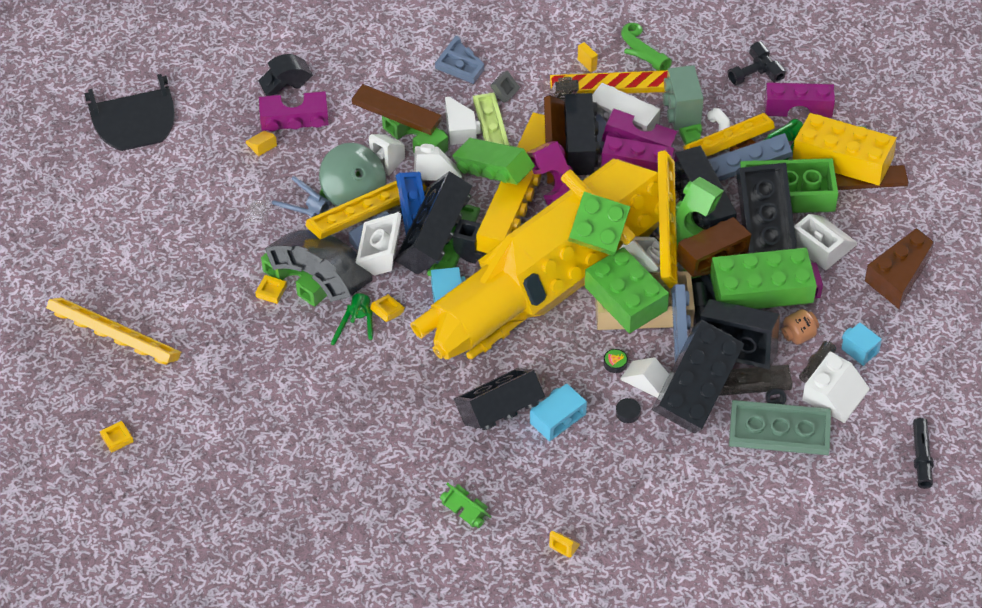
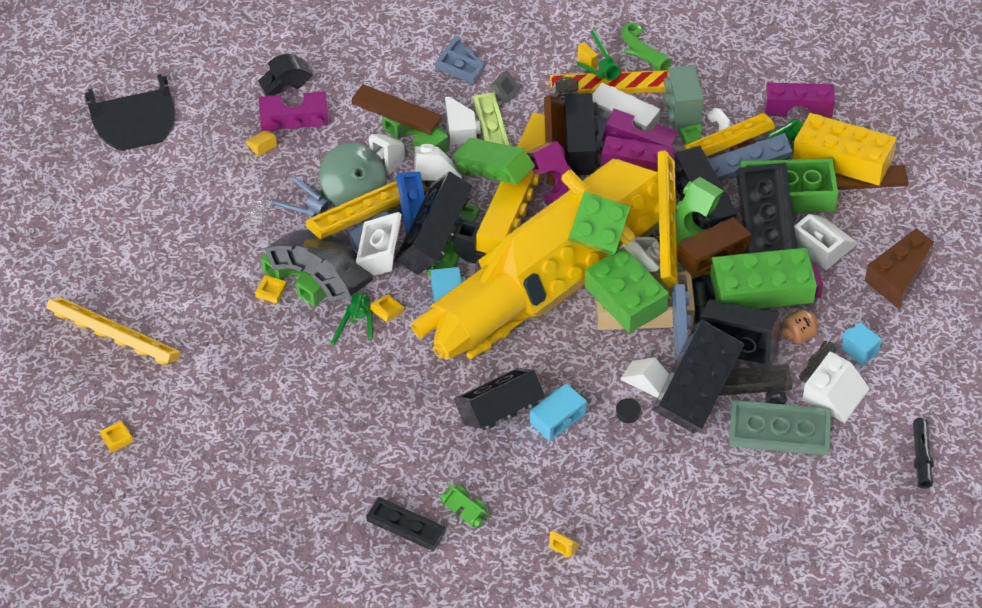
tile [603,349,628,373] -> none
black bar [727,41,786,86] -> none
none -> black plate [366,497,446,552]
none -> green plant [577,30,621,81]

